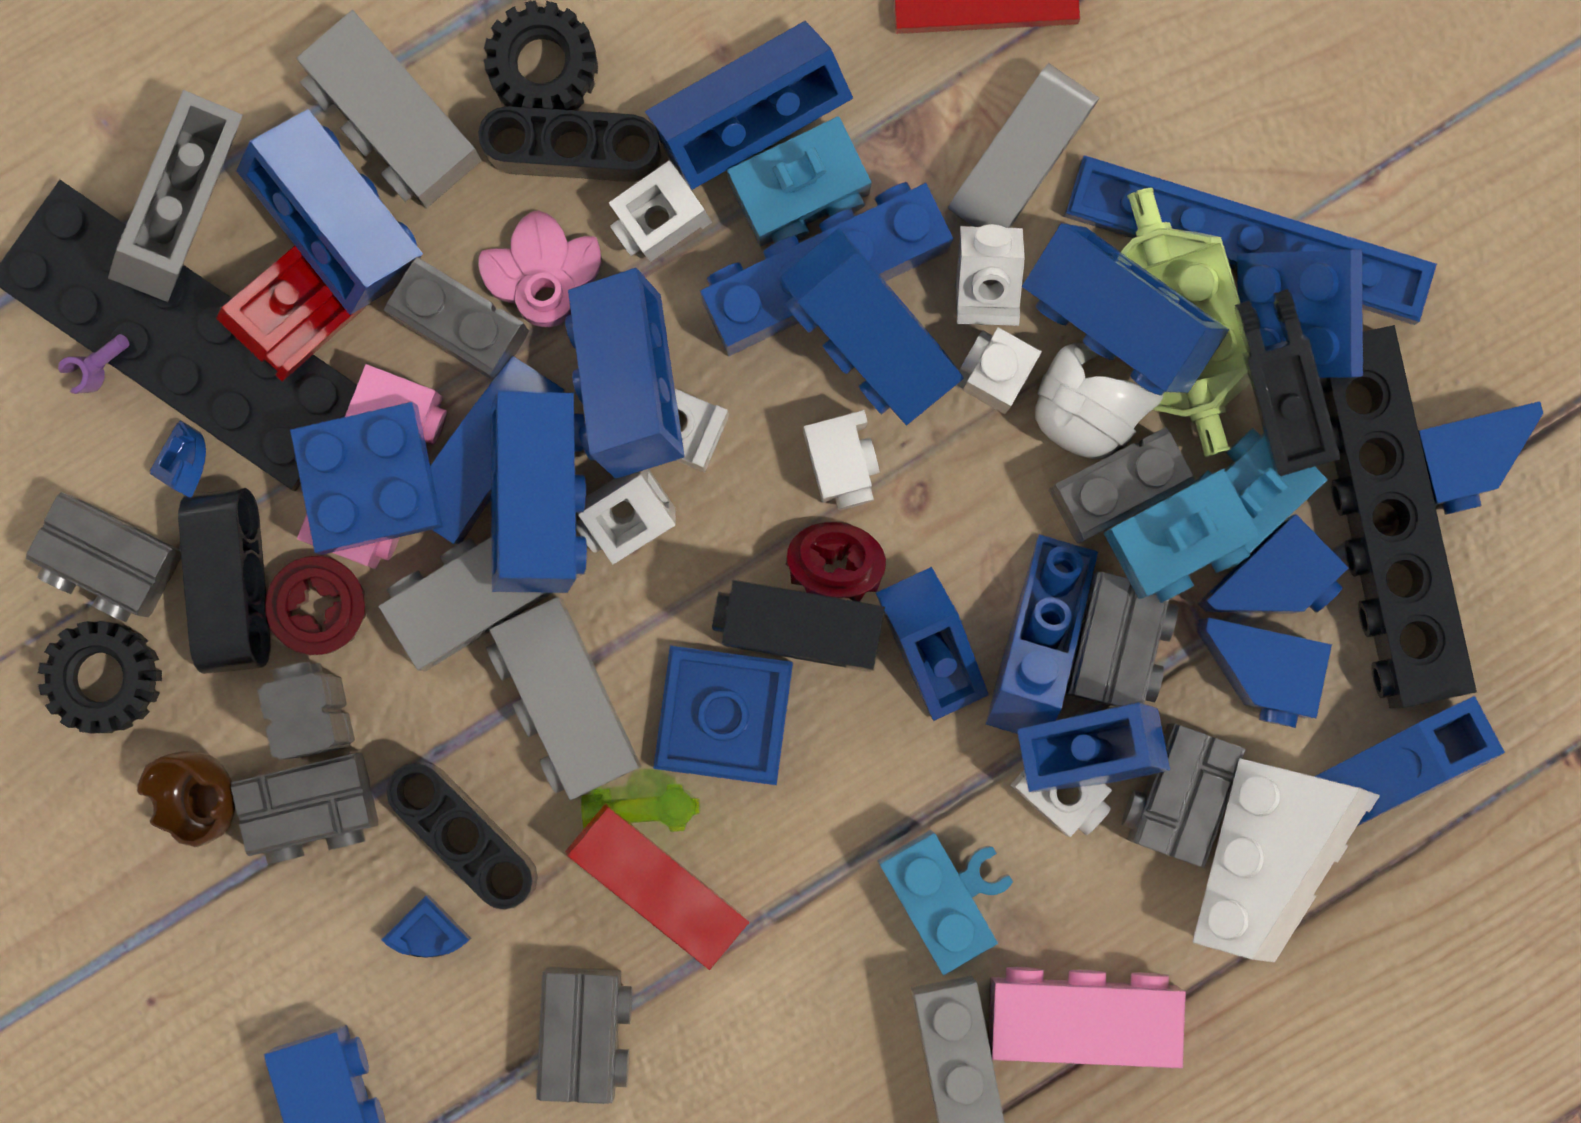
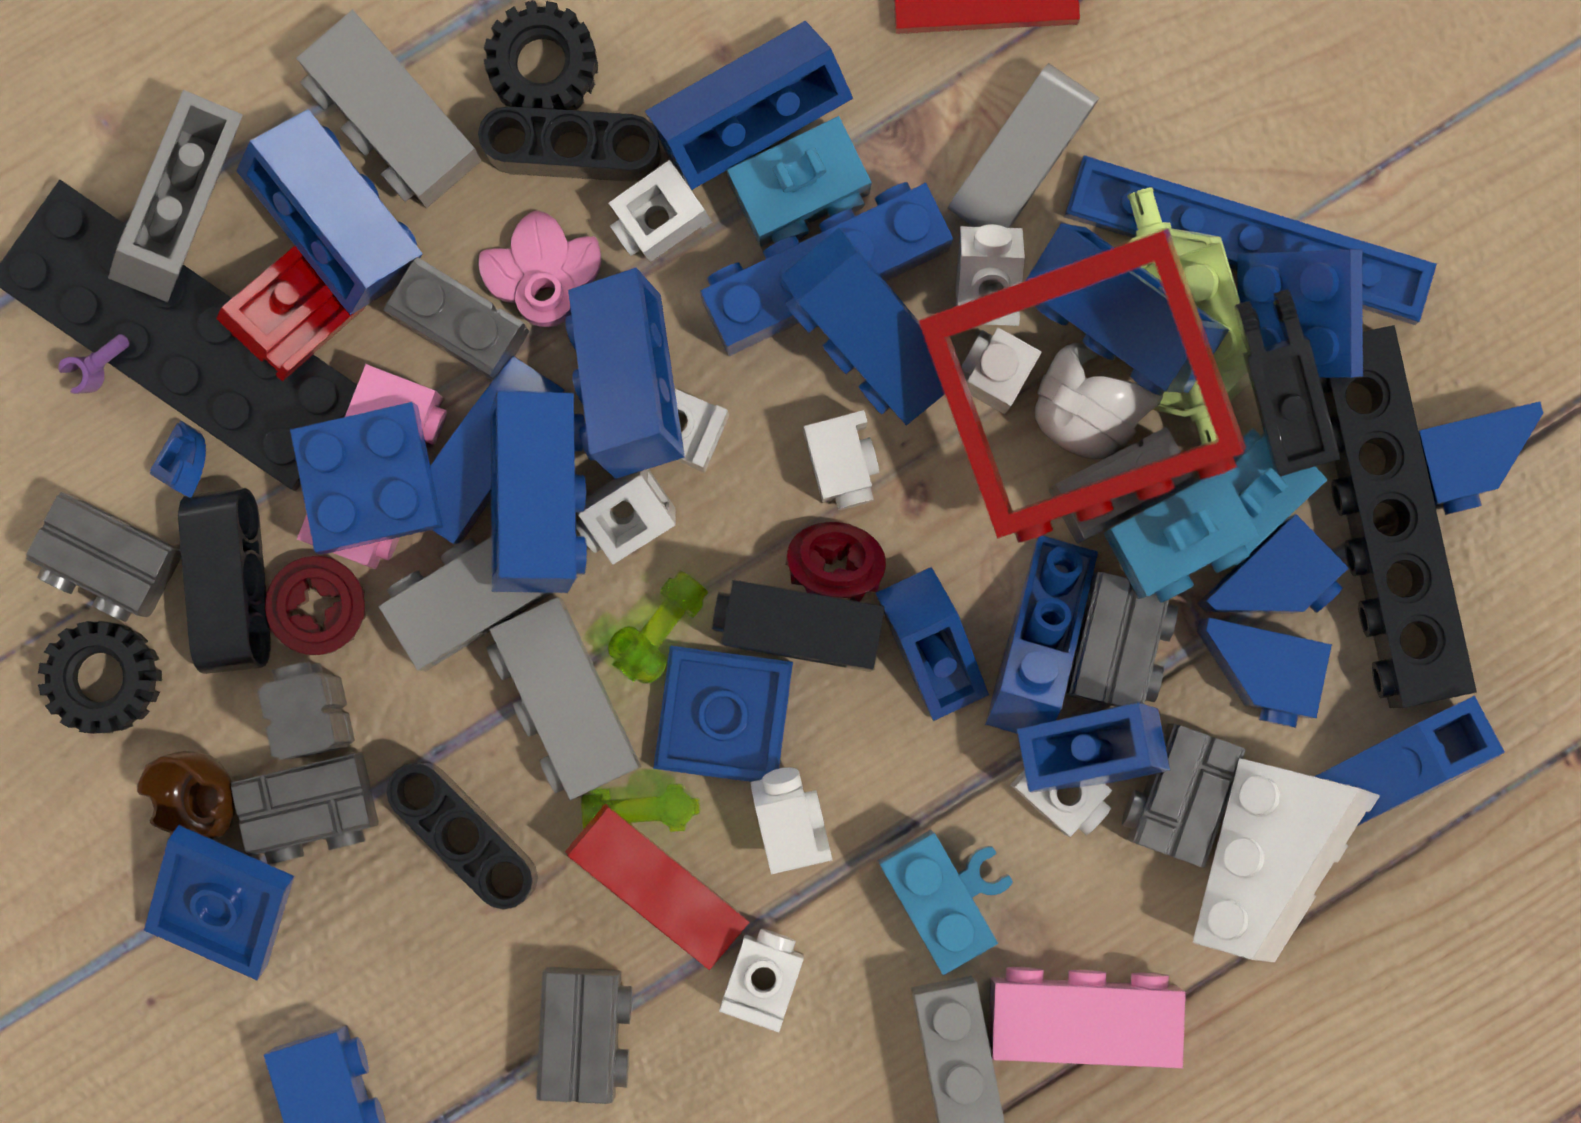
blue tile [381,894,472,958] -> none
none -> blue plate [144,825,294,981]
none -> clear neon green bar [608,570,709,684]
none -> white brick [719,929,804,1032]
none -> white brick [750,767,832,875]
none -> red window [918,228,1246,543]

